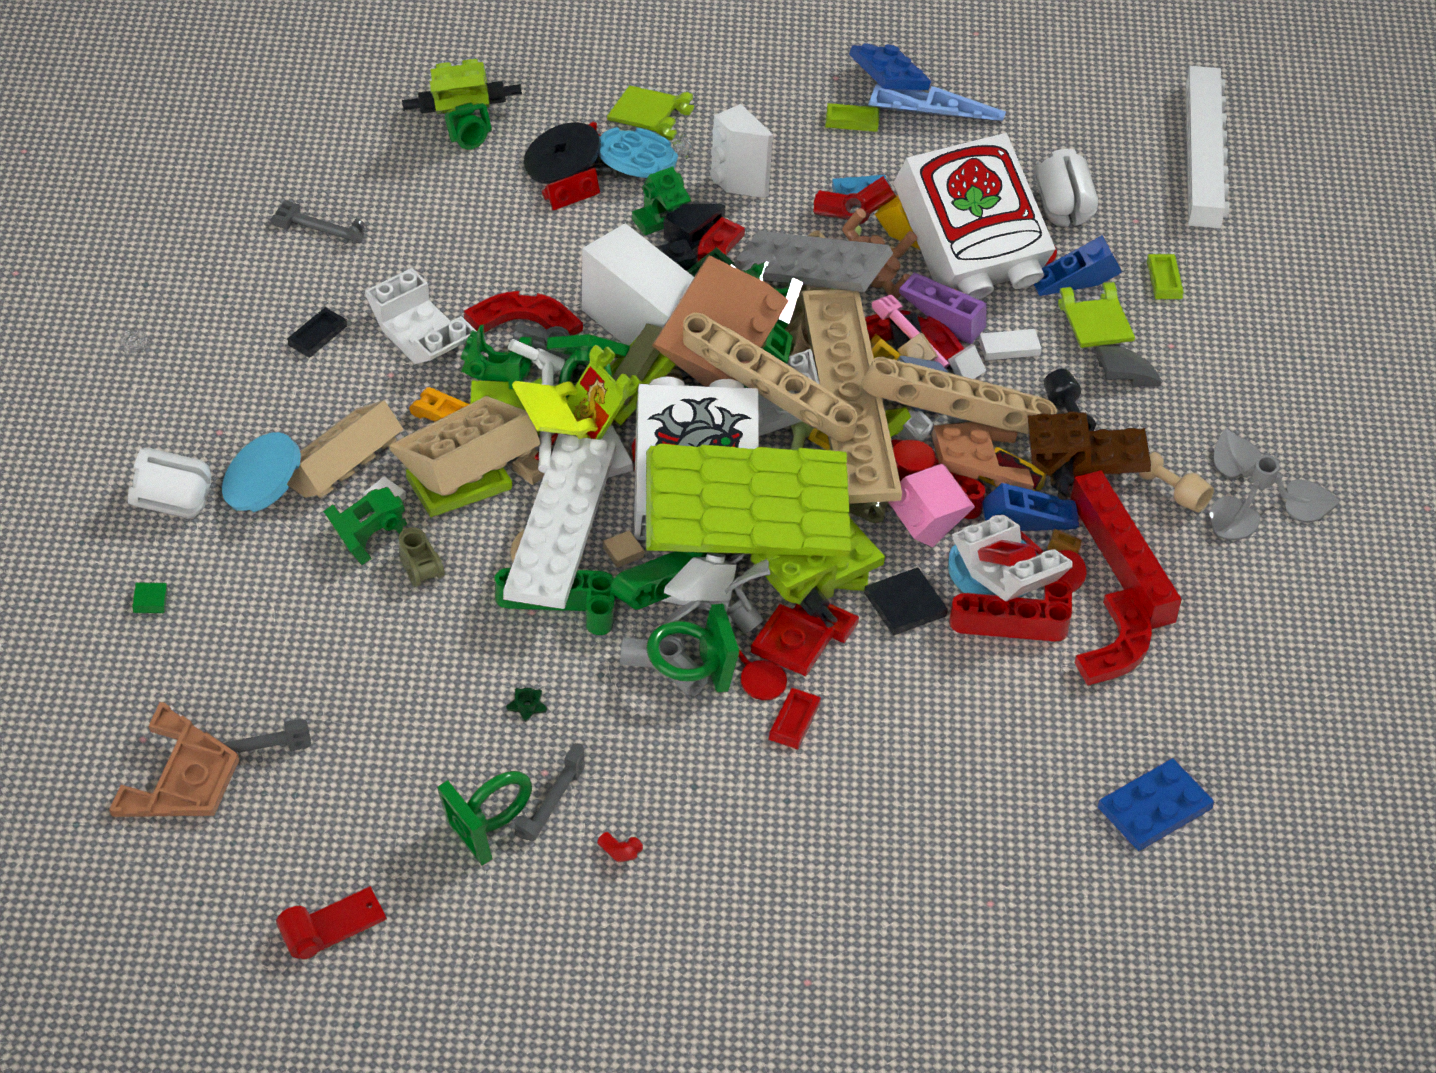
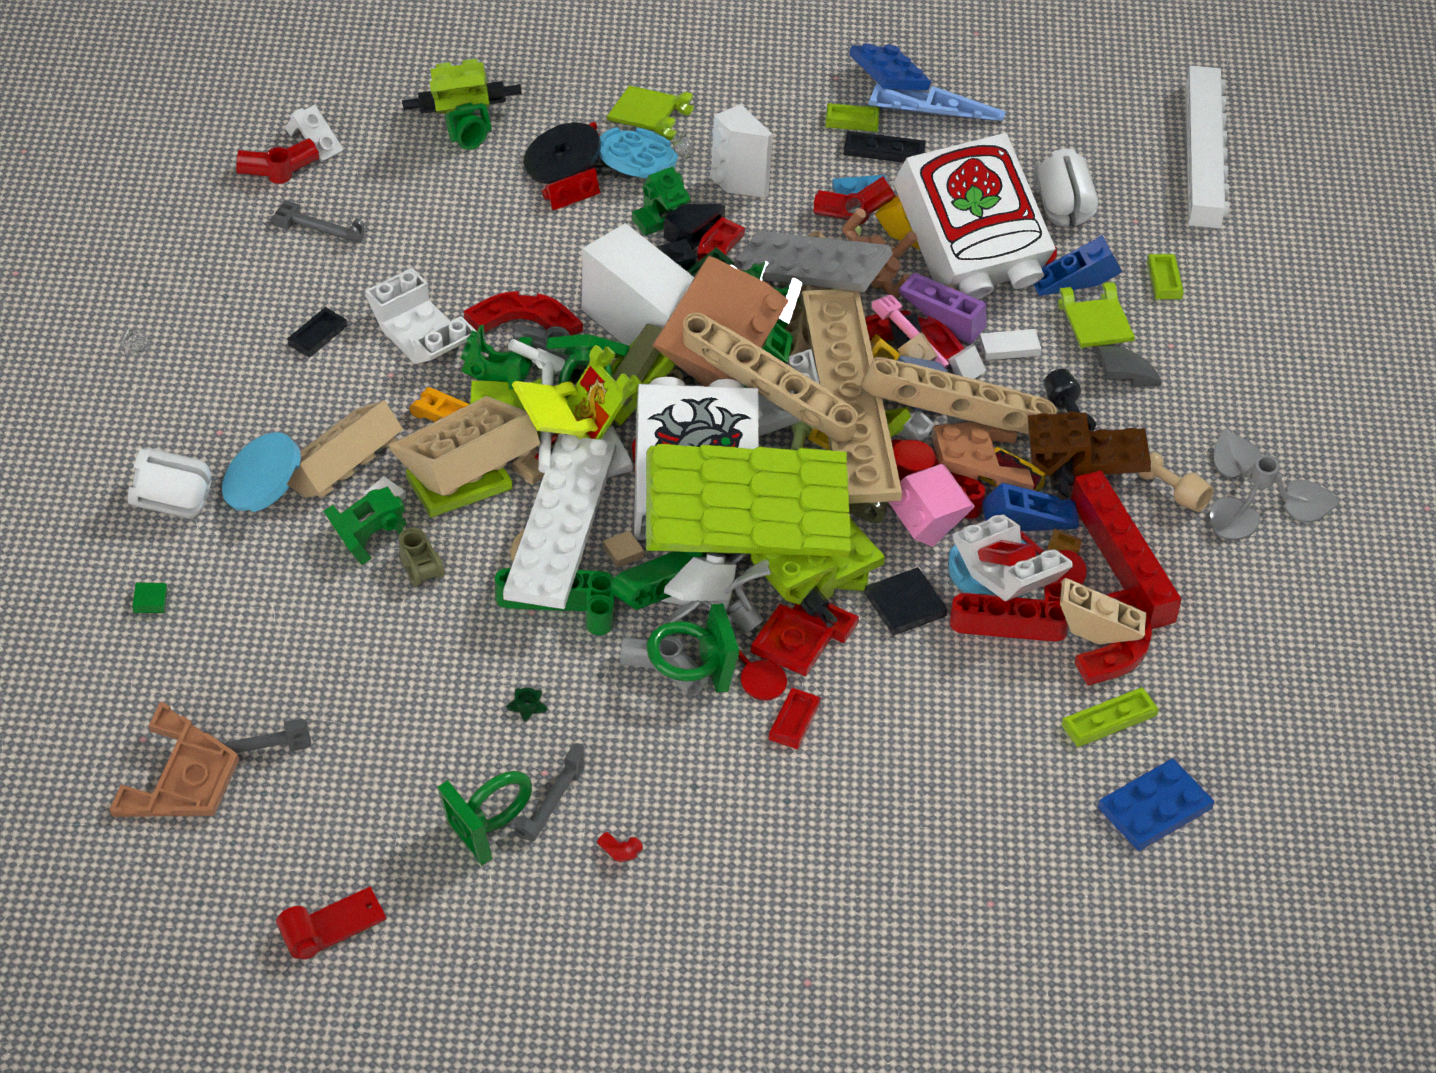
none -> red piece [236,138,319,184]
none -> white bracket [285,105,343,162]
none -> black tile [844,131,926,163]
none -> tan slope [1060,578,1146,645]
none -> lime tile [1061,687,1159,748]

